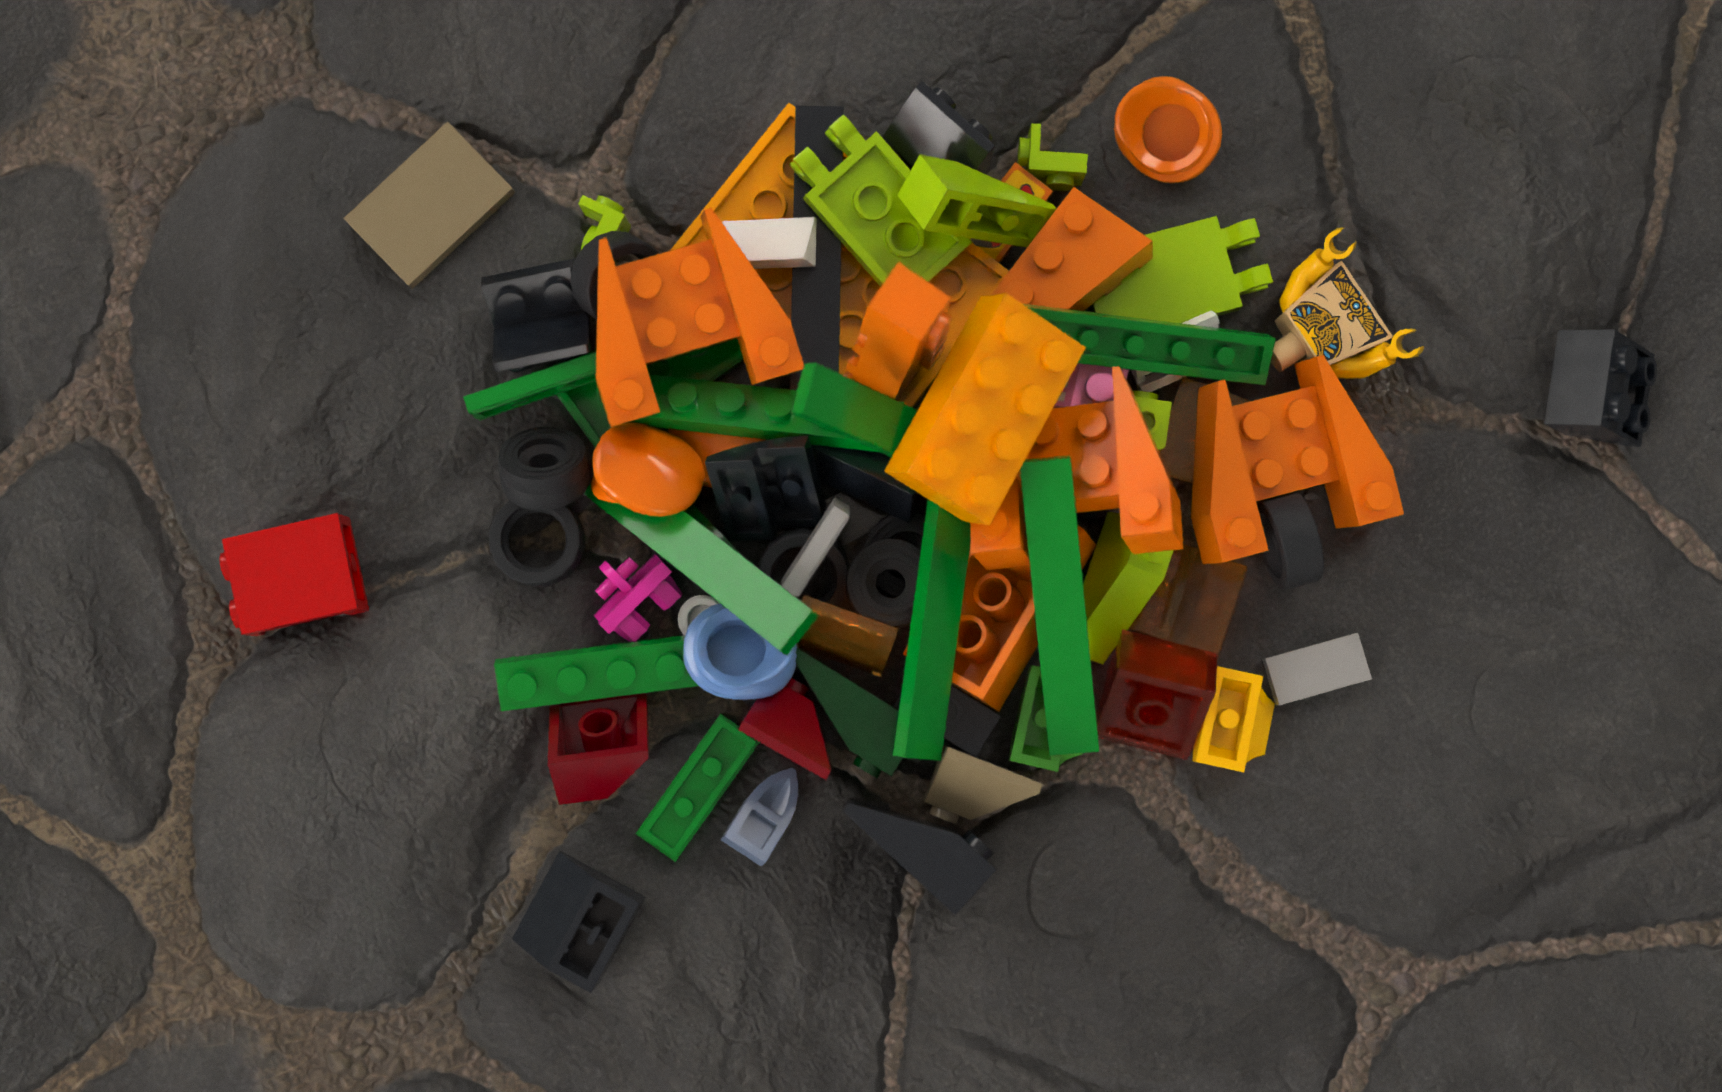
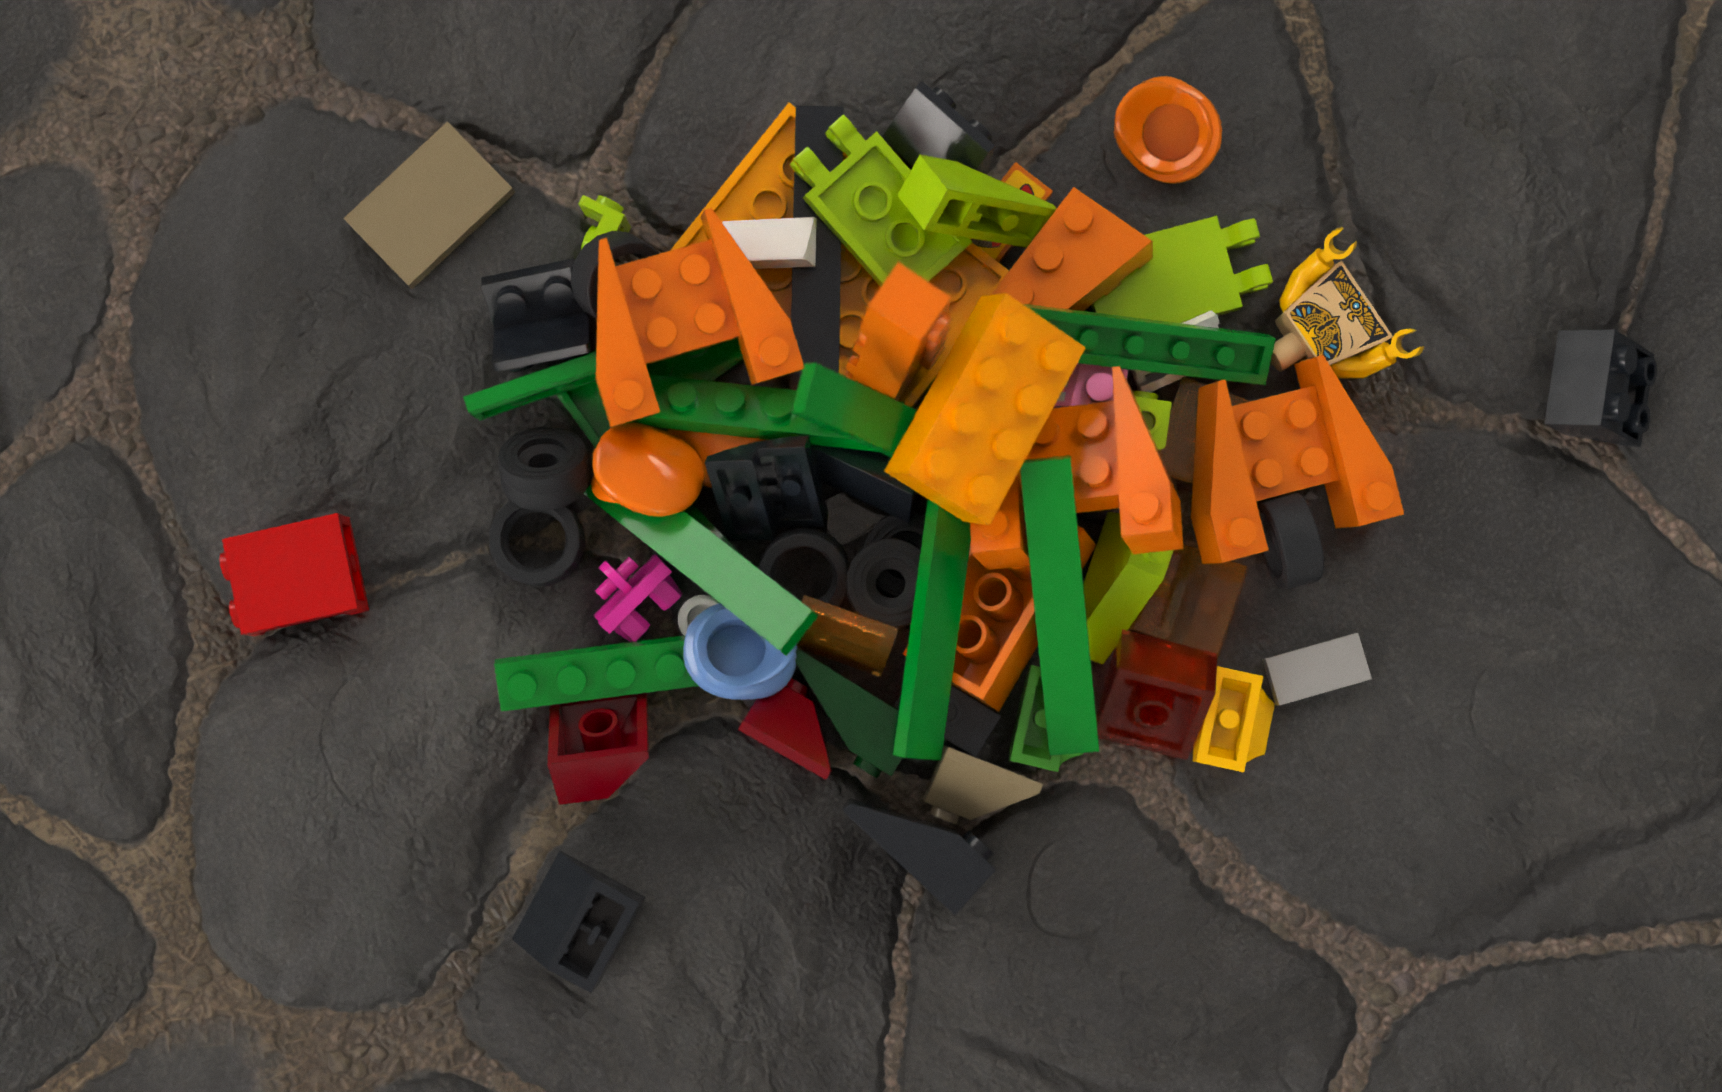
green tile [636,713,760,862] -> none
sand blue plate [720,768,798,866] -> none
light grey tile [781,497,850,597] -> none
lime bracket [1017,123,1088,191] -> none

